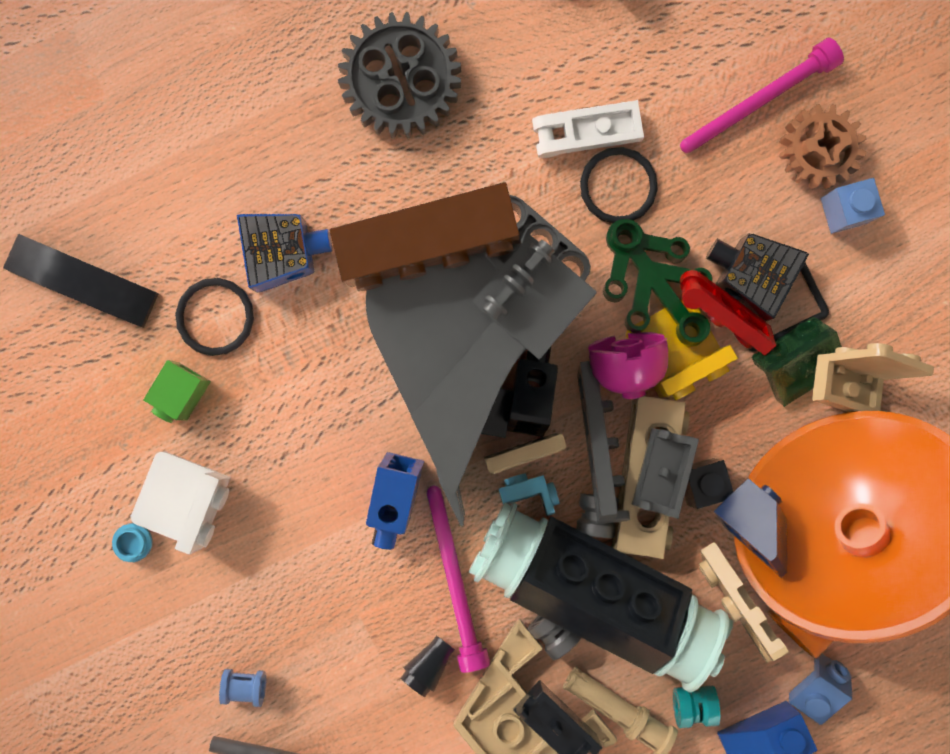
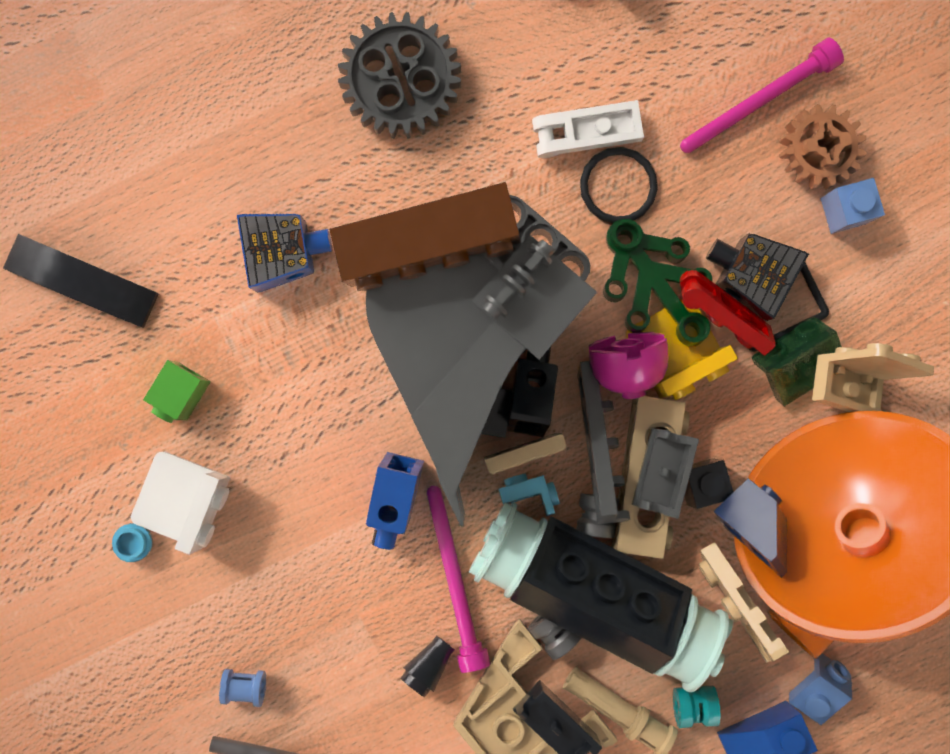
black piece [175,278,254,356] -> none

